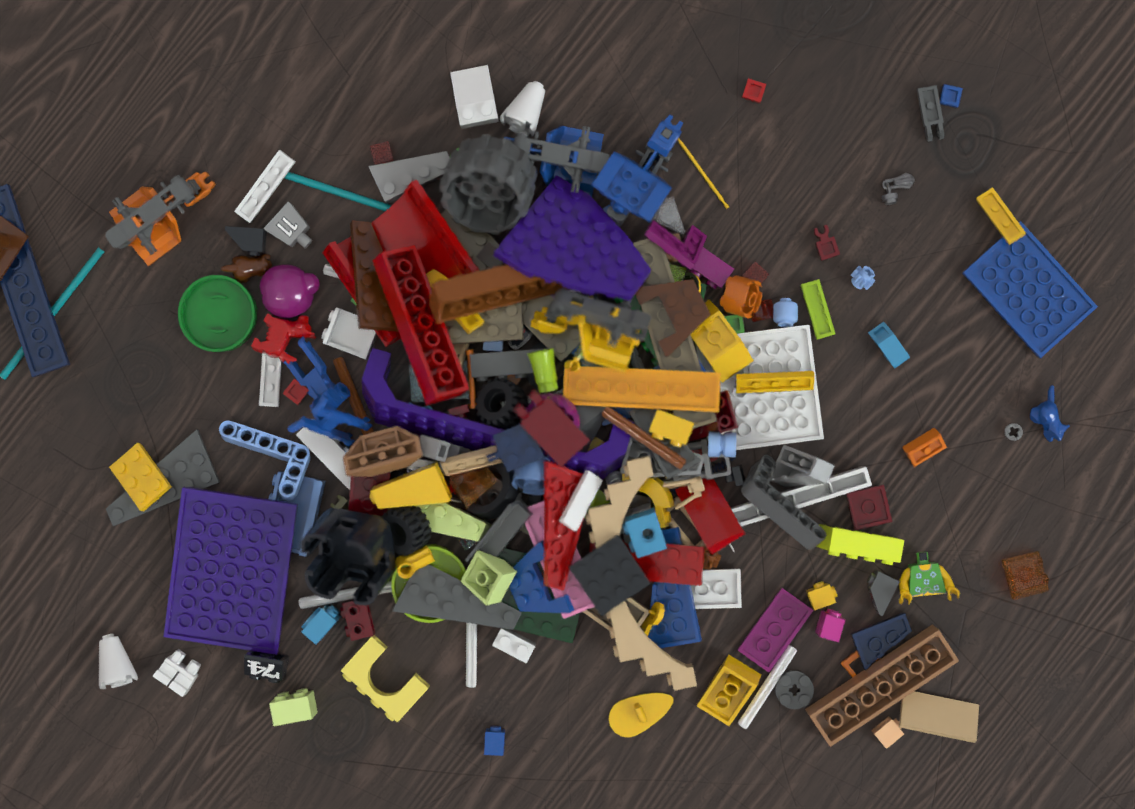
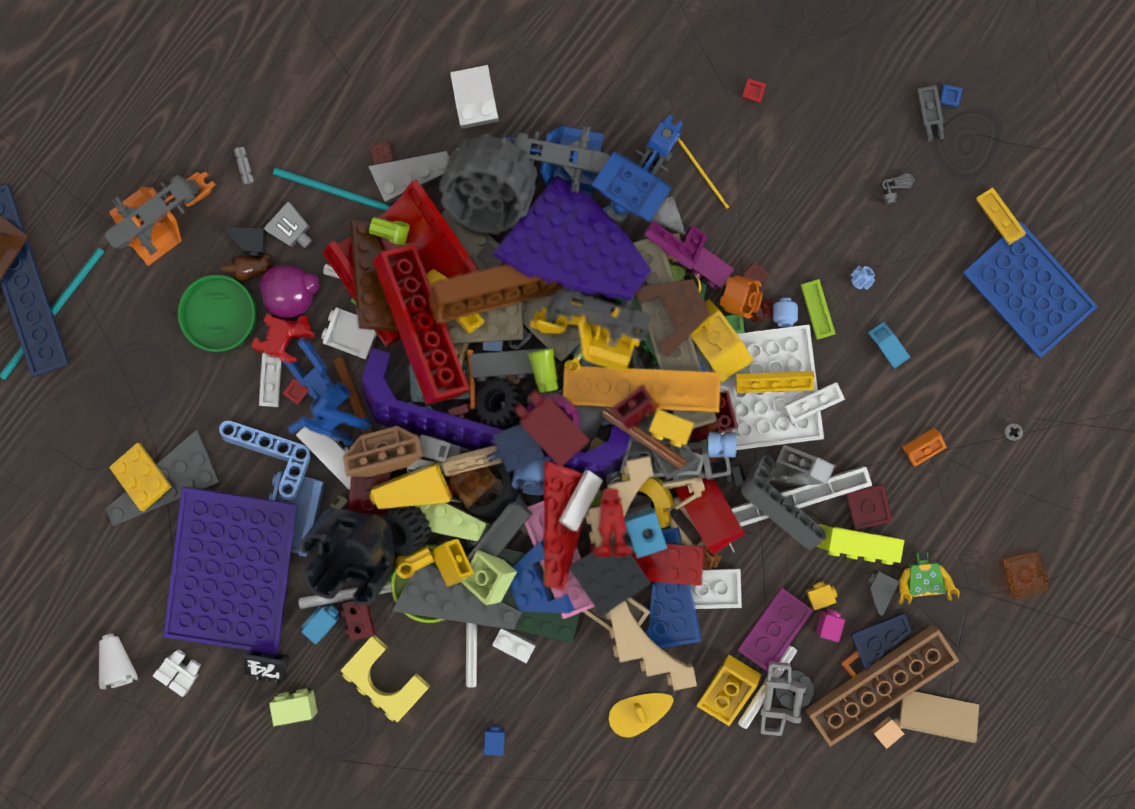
white plate [234,150,296,223] -> none
white cone [500,81,545,136] -> none
yellow piece [640,602,665,636] -> none
dark red plate [814,225,840,261] -> none
blue animal [1030,385,1070,442] -> none
none -> light grey axle [234,147,253,185]
none -> lime piece [369,217,410,245]
none -> yellow brick [431,539,474,587]
none -> red piece [594,489,632,557]
none -> dark red brick [611,385,659,430]
none -> light grey bar [760,661,806,736]
none -> white tile [784,382,845,423]

